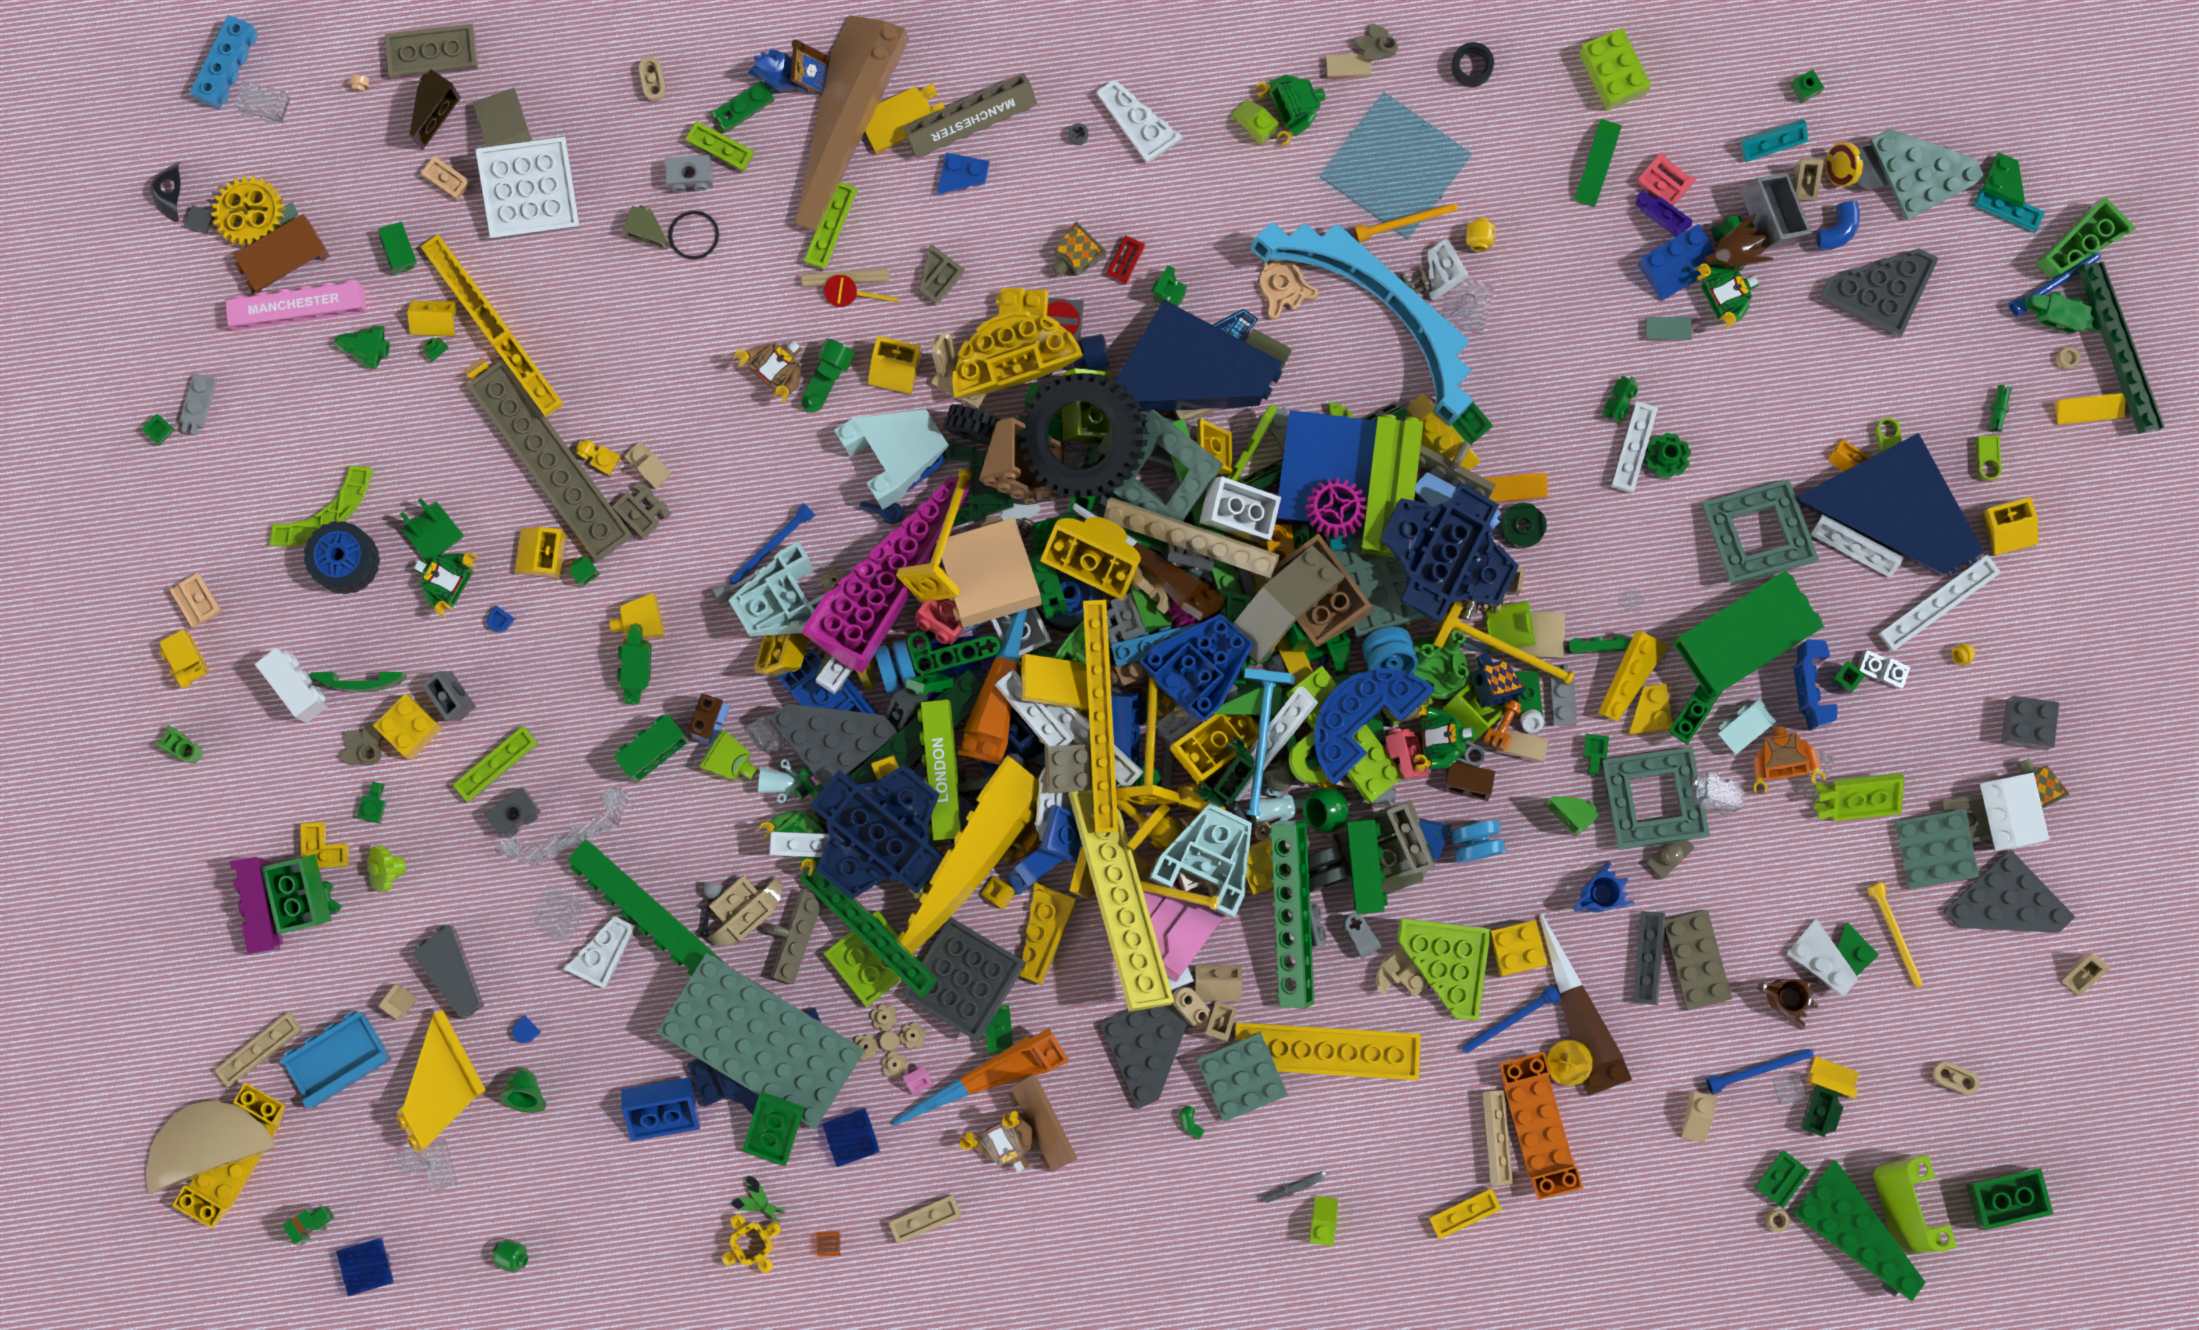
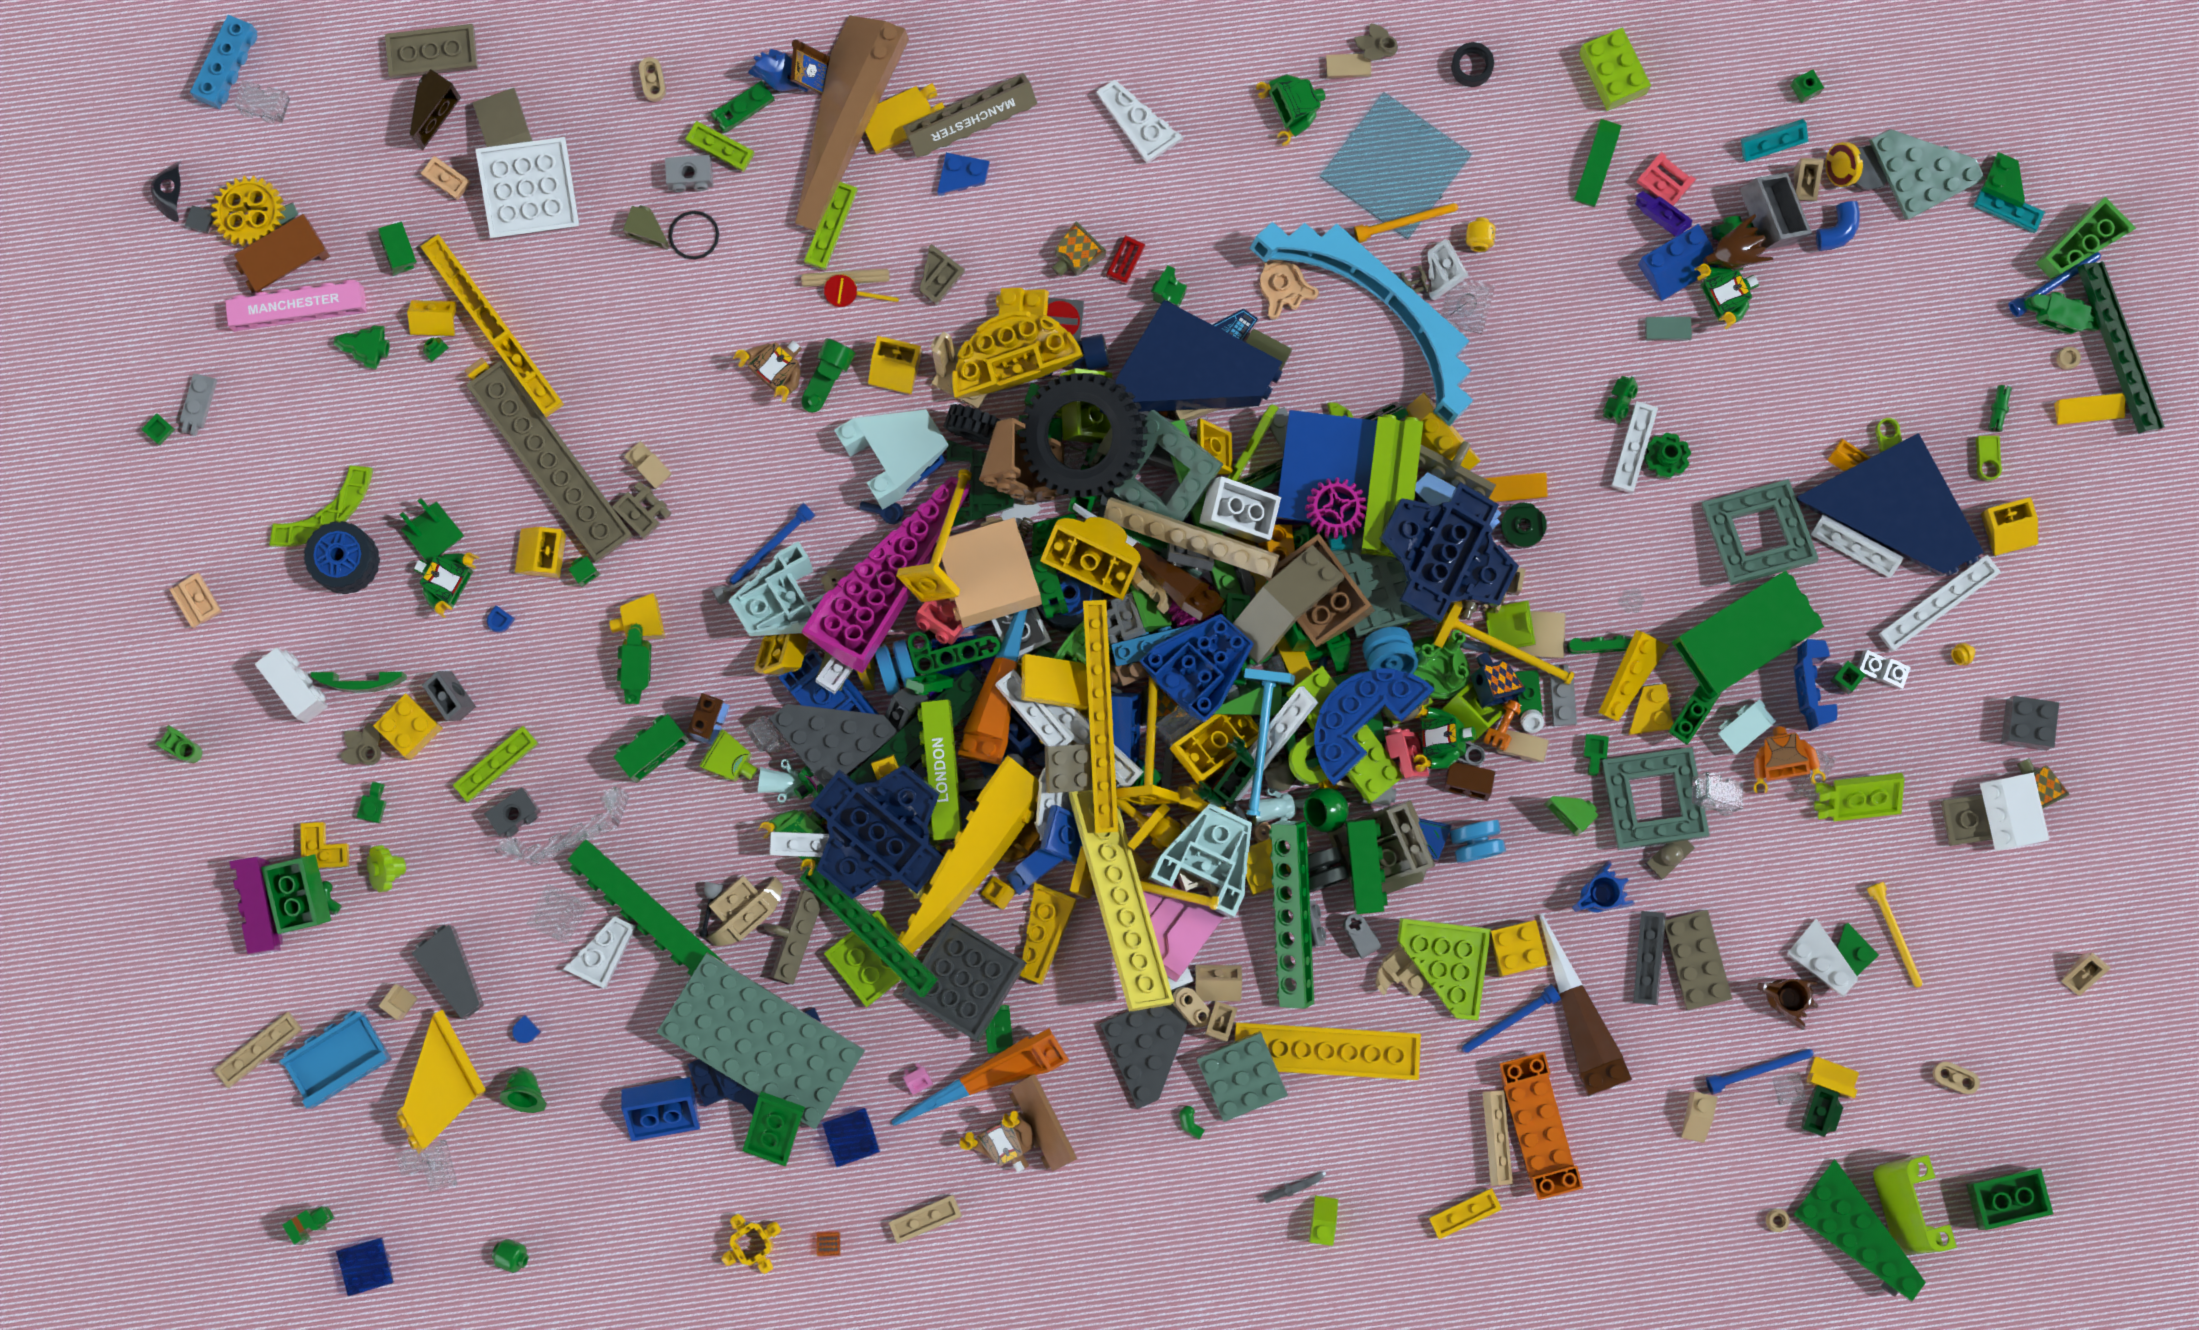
tan brick [146,1101,276,1195] -> none
yellow hinge [159,629,210,689] -> none
yellow slope [172,1082,286,1229] -> none
light nougat plate [348,74,370,92] -> none
yellow plate [575,438,621,476] -> none
bright green piece [732,1176,786,1221] -> none
tan plant [855,1005,926,1078] -> none
dark grey bush [1068,123,1088,146] -> none
lime slope [1231,99,1279,146] -> none
green plate [1452,402,1494,445] -> none
yellow tile [1547,1040,1593,1086] -> none
green plate [1755,1150,1811,1208] -> none
dark grey plate [1819,248,1939,338] -> none
sand green plate [1896,809,1979,890] -> none
dark grey plate [1943,849,2075,933] -> none

